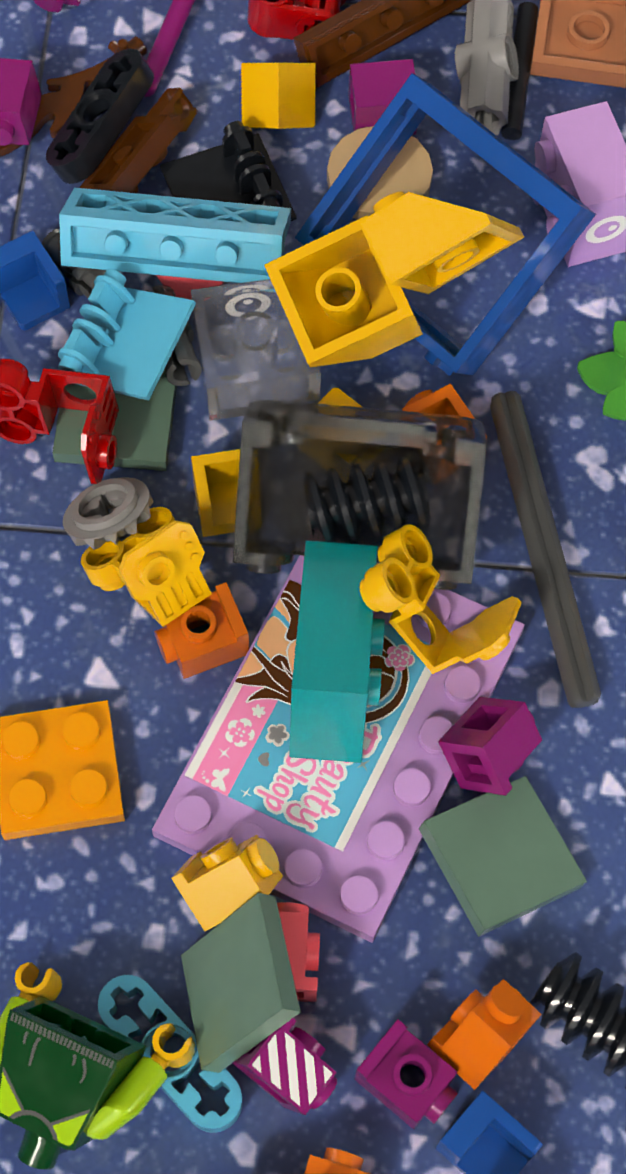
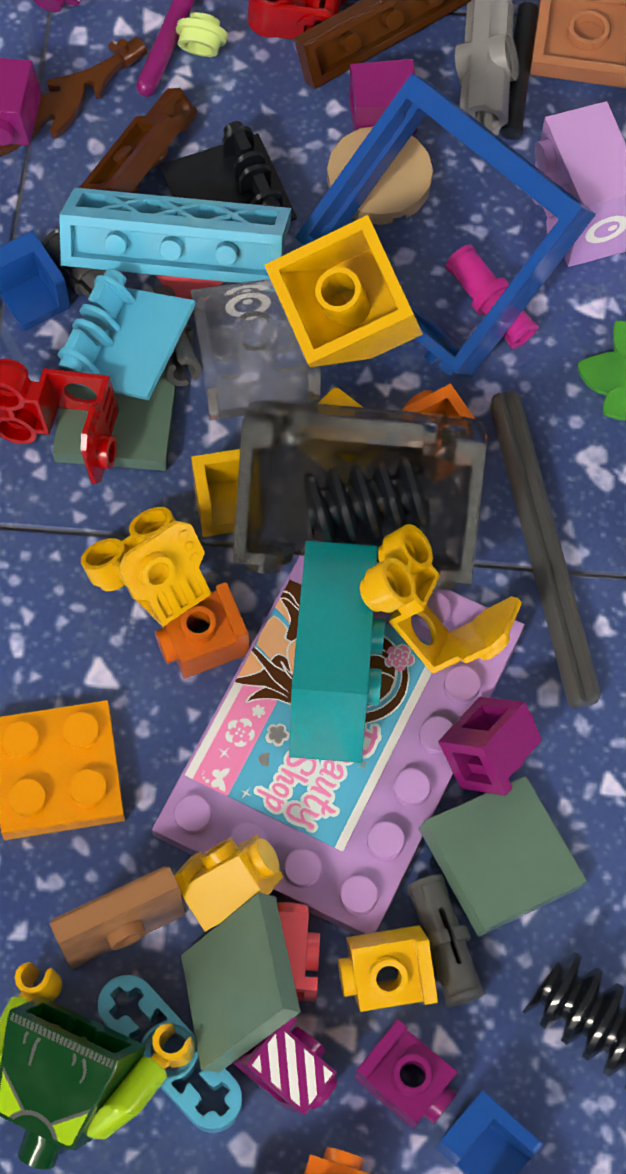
black beam [46,49,154,184] -> none
light grey gear [63,477,154,550] -> none
yellow panel [241,63,315,129] -> none
yellow slope [359,191,524,294] -> none
orange brick [427,979,542,1090] -> none
none -> medium nougat plate [49,866,185,970]
none -> yellowish green plate [176,12,228,57]
none -> yellow brick [338,925,438,1012]
none -> dark grey pin [406,874,486,1008]
none -> dark pink pin [444,244,539,349]

